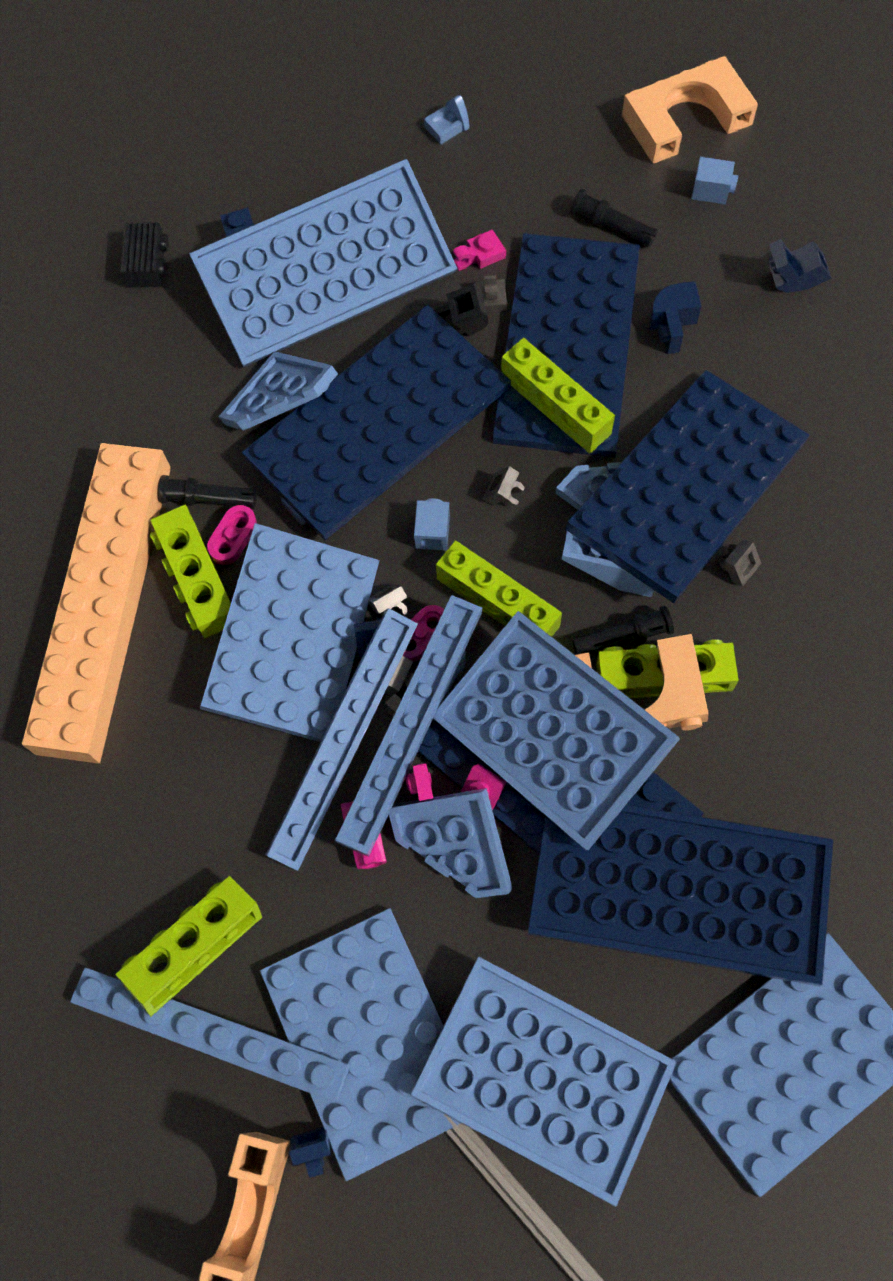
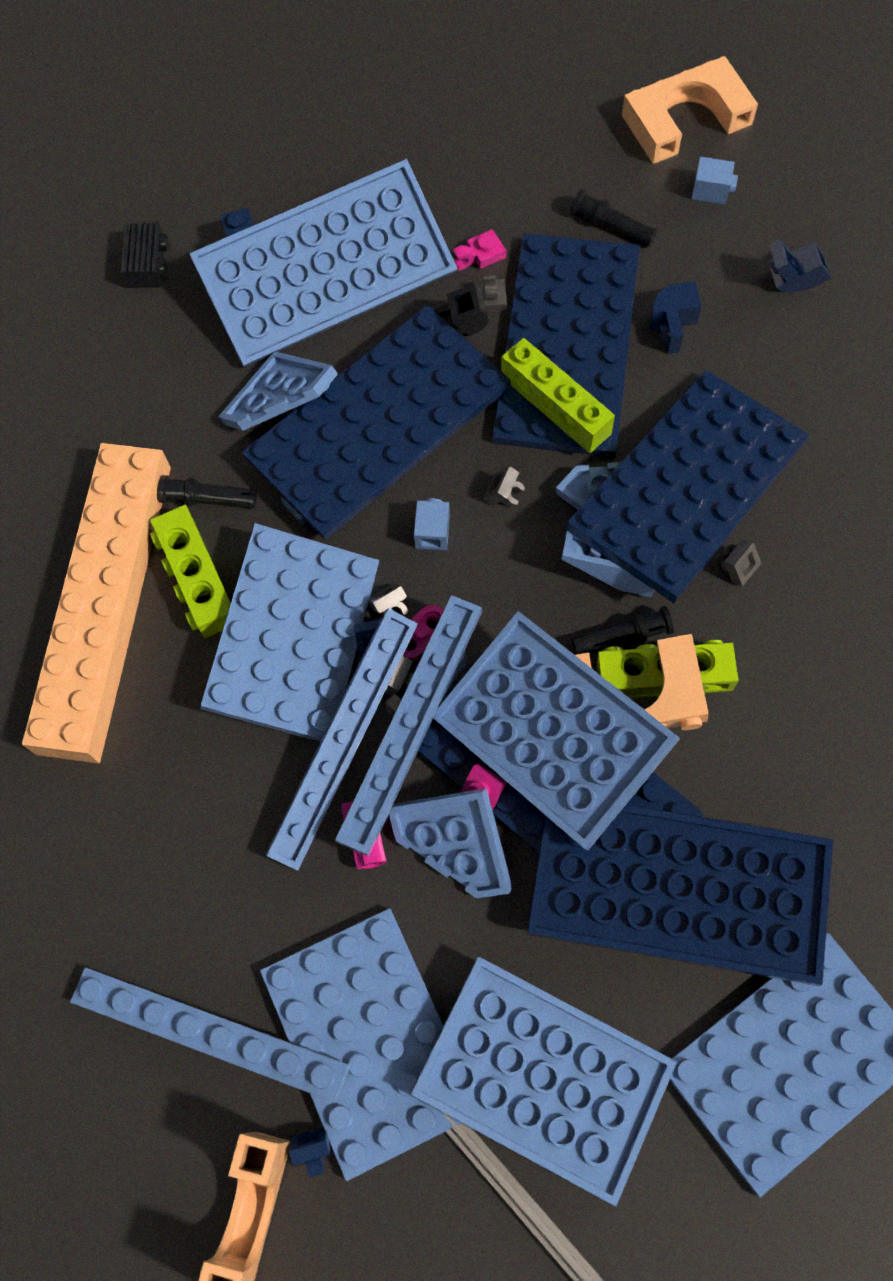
lime brick [116,876,262,1017] -> none
dark pink plate [207,505,257,565] -> none
dark pink plate [405,763,433,801] -> none
medium blue tile [424,95,469,144] -> none
lime brick [436,540,562,637] -> none

